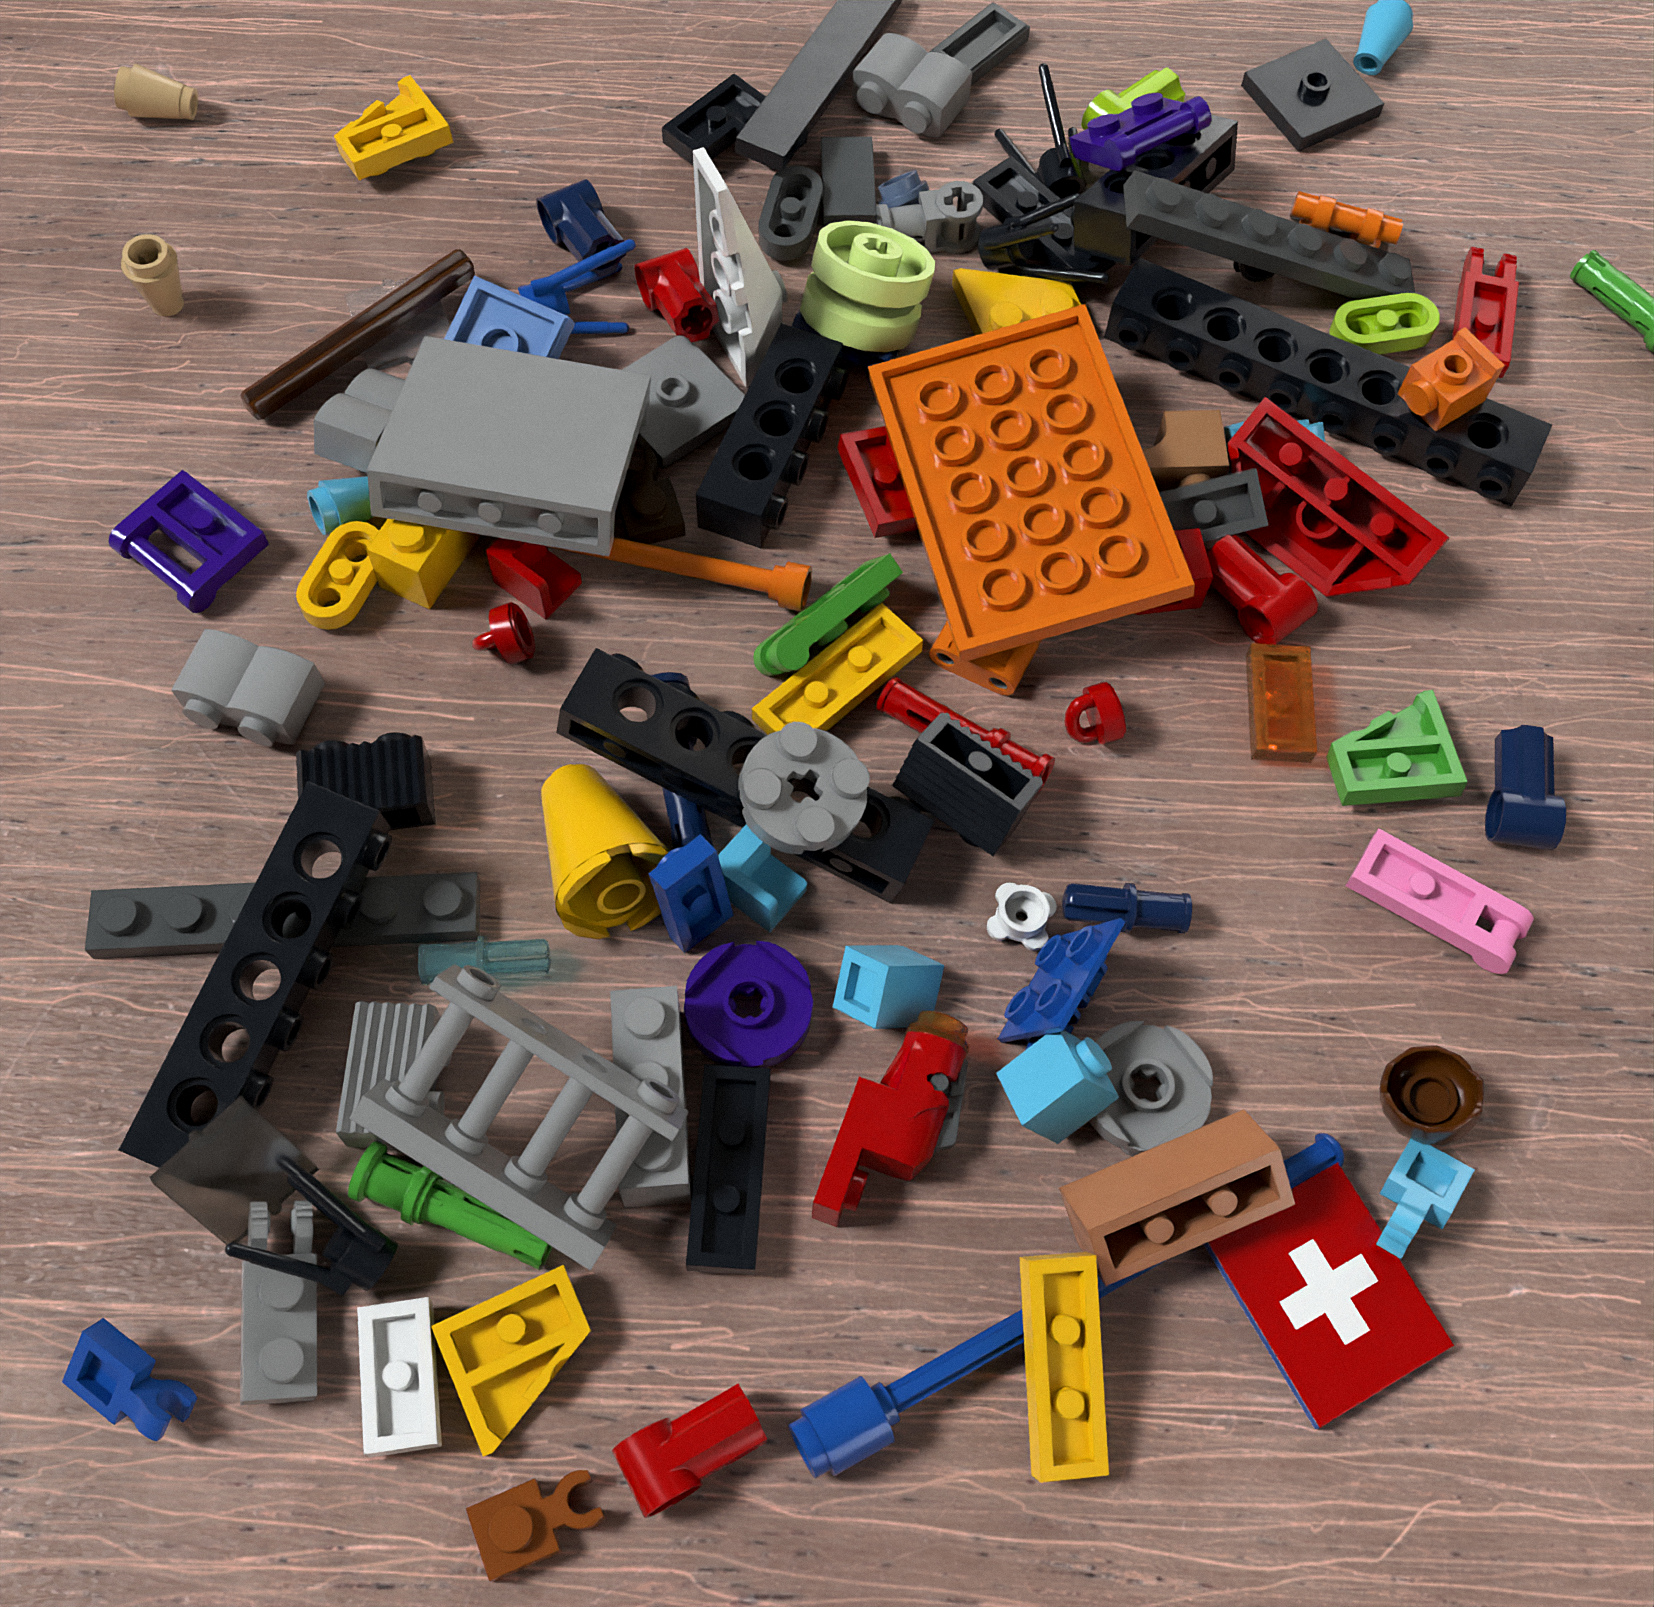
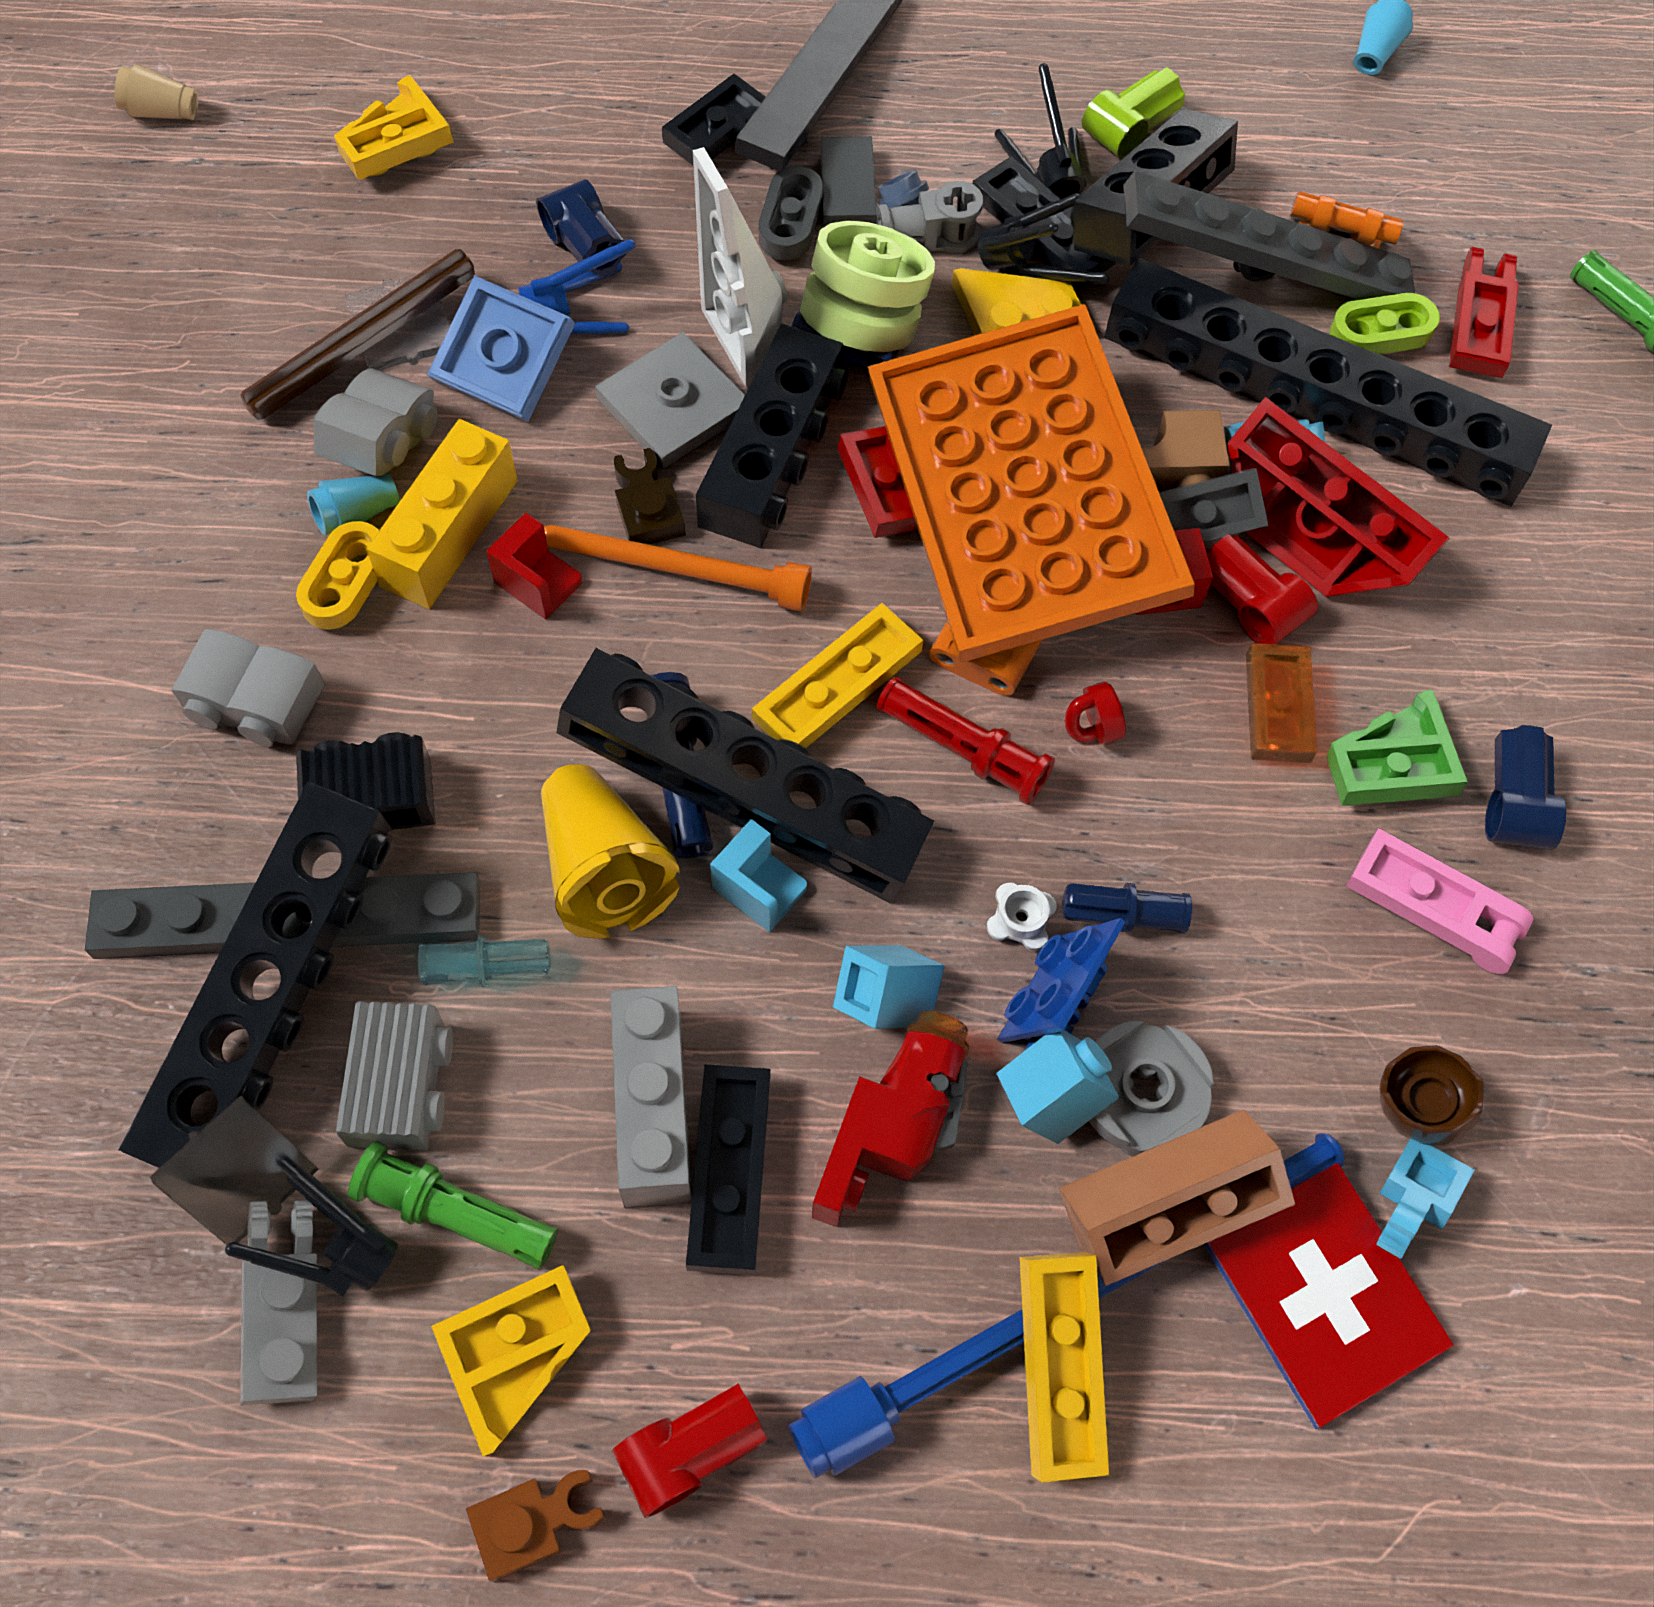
blue plate [62,1318,197,1441] -> none
dark purple plate [108,470,269,613] -> none
tan cone [121,234,184,317] -> none
light grey fence [349,964,689,1270] -> none
white plate [357,1297,442,1458] -> none
light grey panel [367,336,651,557] -> none
red tile [472,602,536,665] -> none
red piece [634,248,720,343] -> none
blue plate [648,834,734,953] -> none
dark purple plate [684,940,813,1068] -> none
light grey plate [738,722,870,854] -> none
bright green plate [753,553,903,676] -> none
light grey brick [853,33,972,138] -> none
black brick [891,713,1043,857] -> none
dark grey tile [928,2,1030,86] -> none
dark purple plate [1069,93,1212,171] -> none
plate [1241,39,1384,151] -> none
orange brick [1397,327,1505,432] -> none

